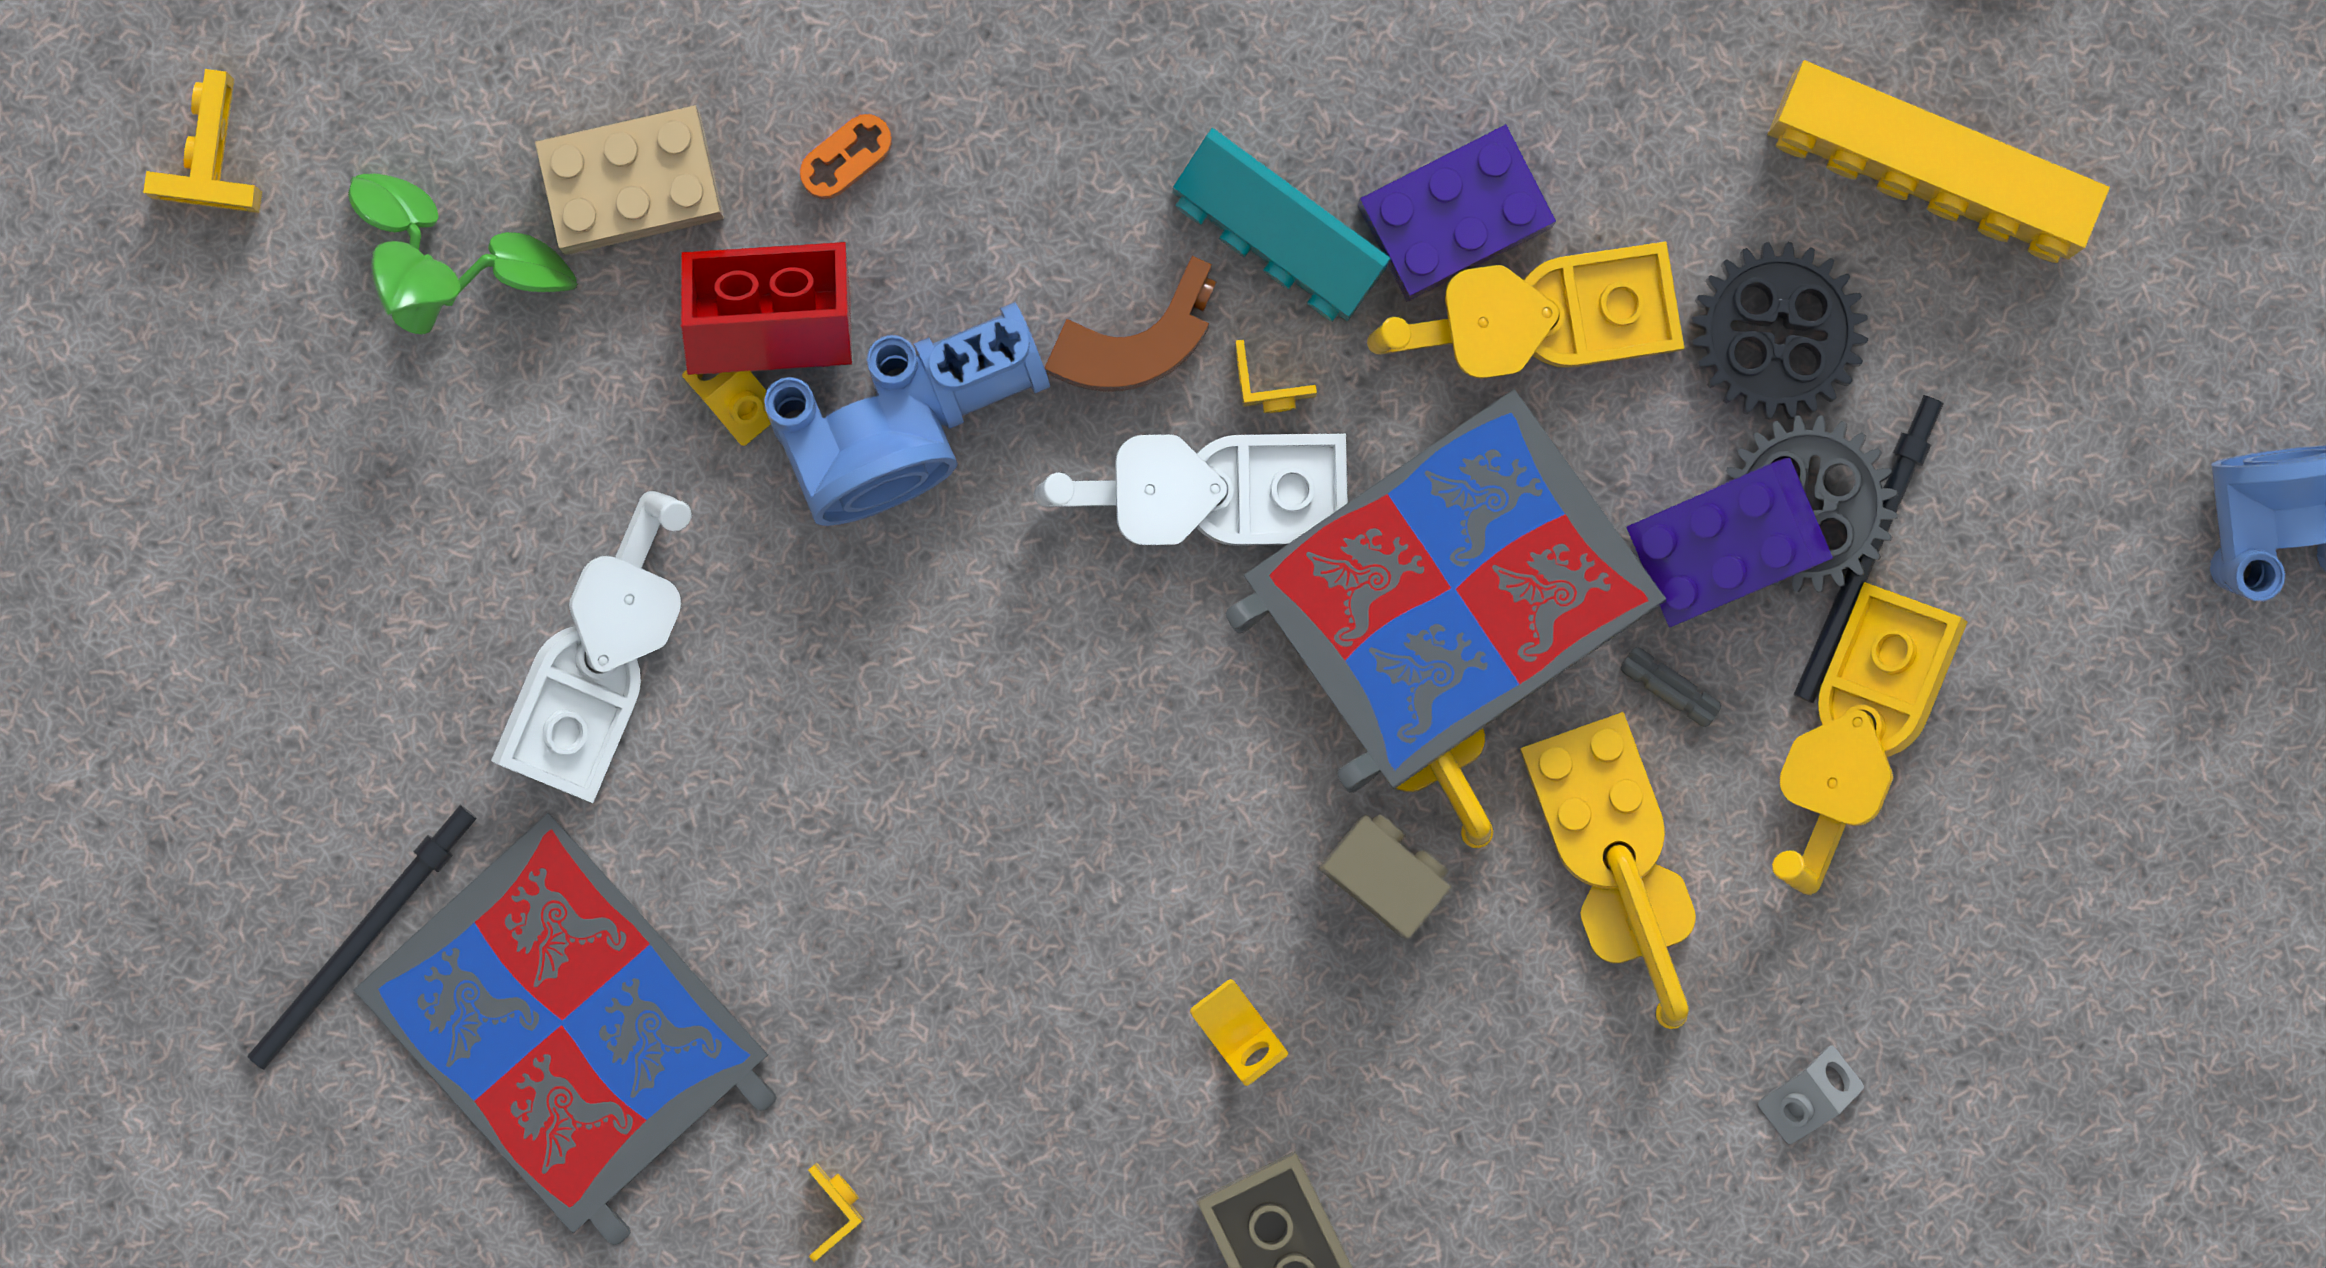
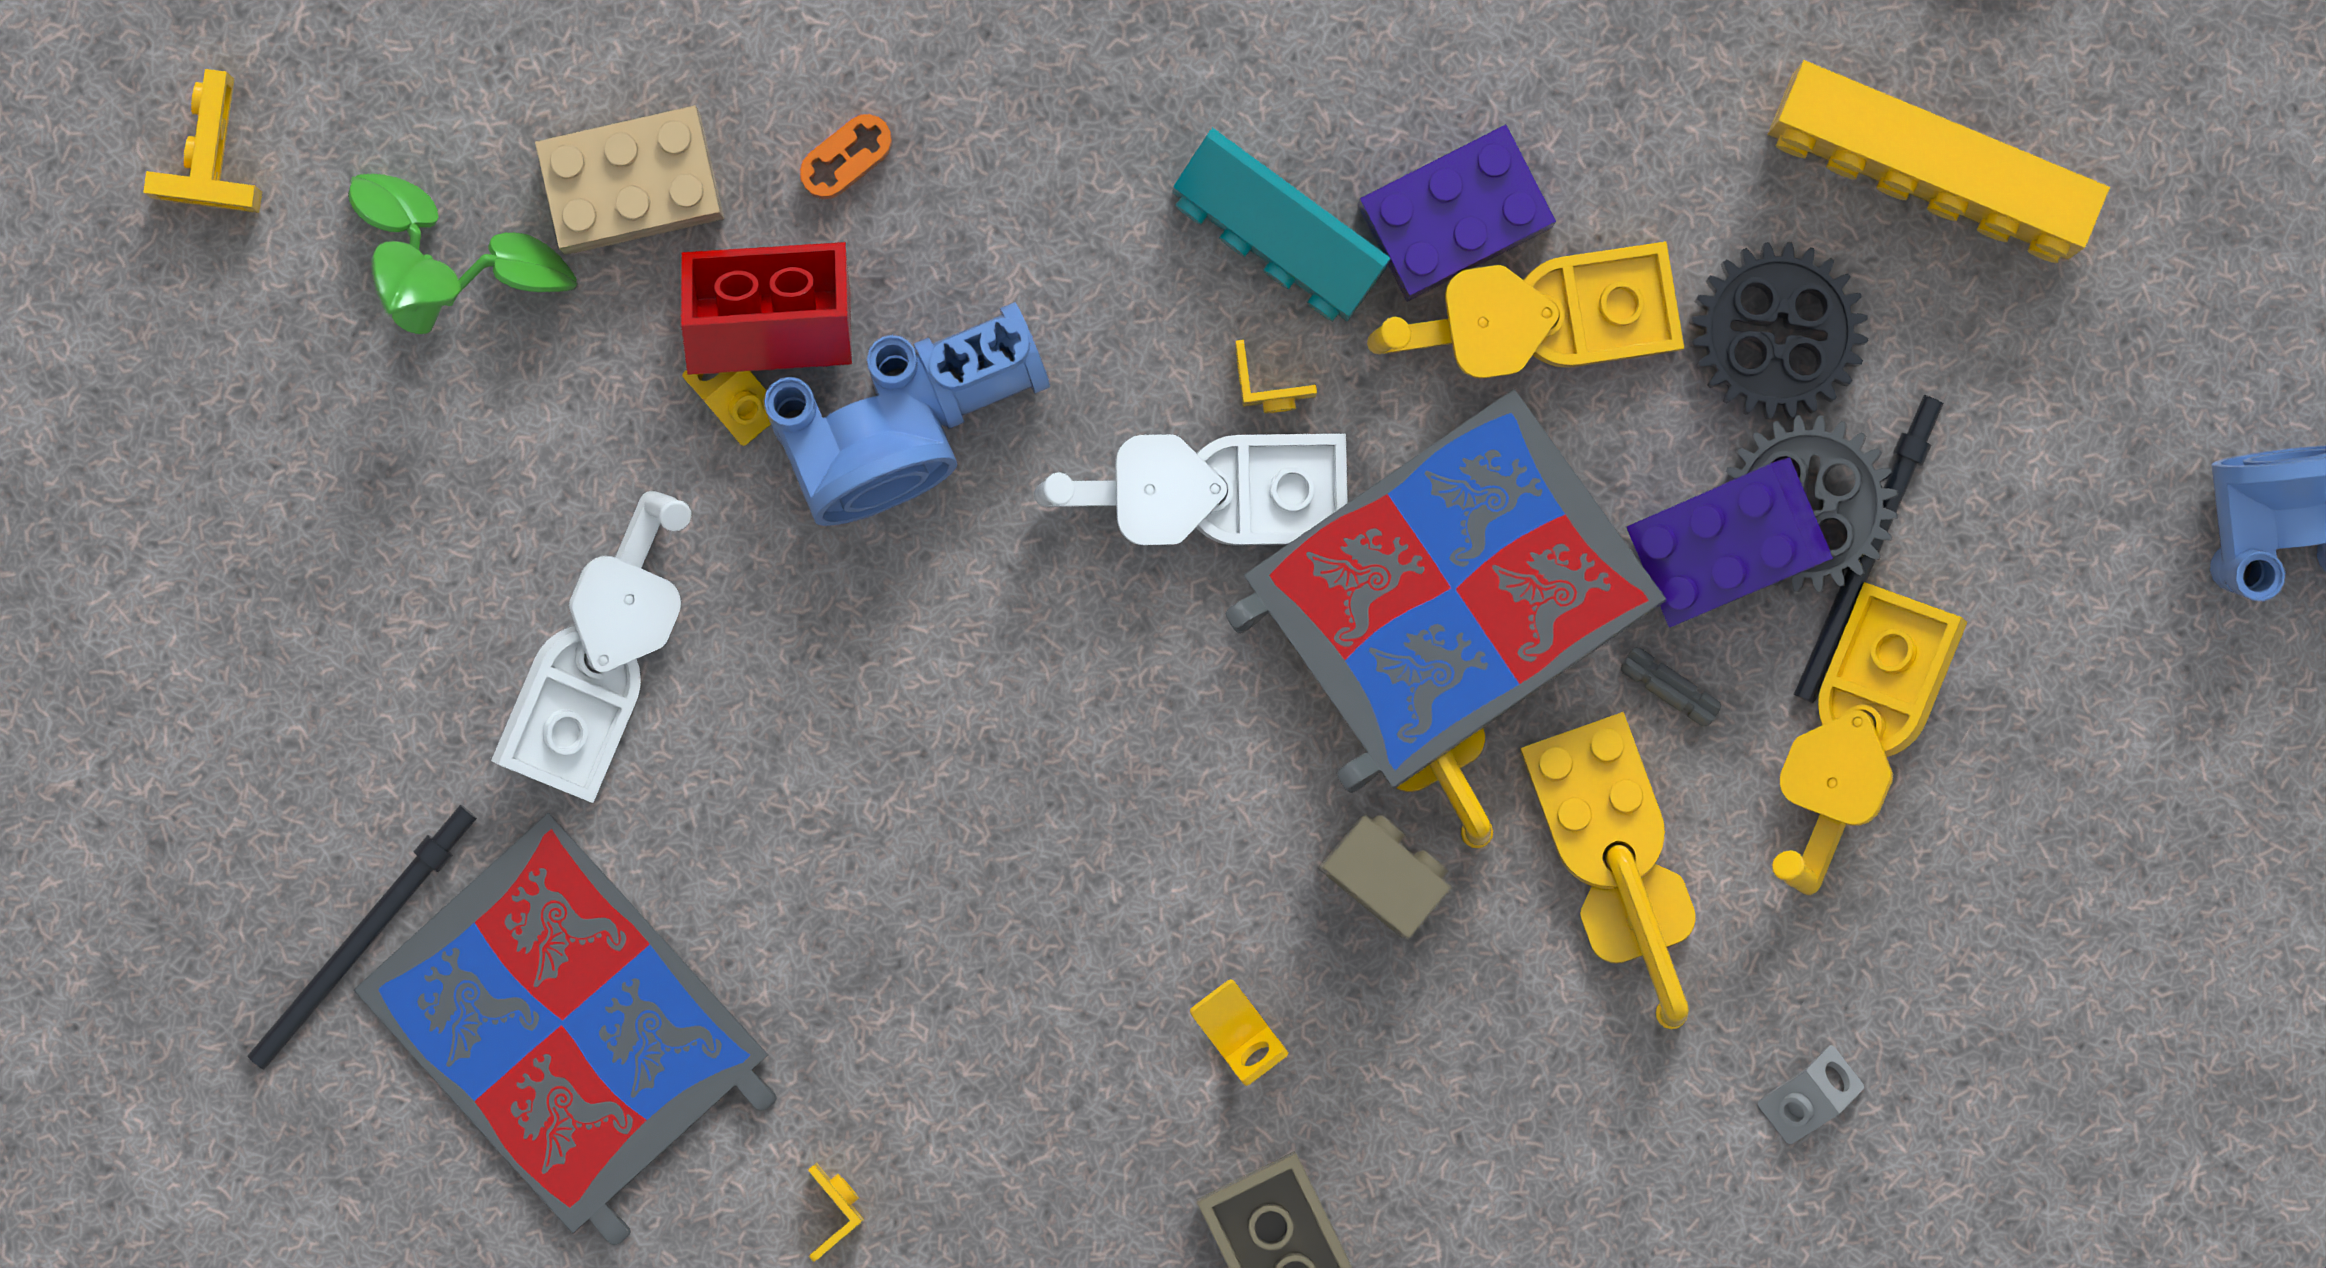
dark orange arch [1044,256,1217,392] -> none

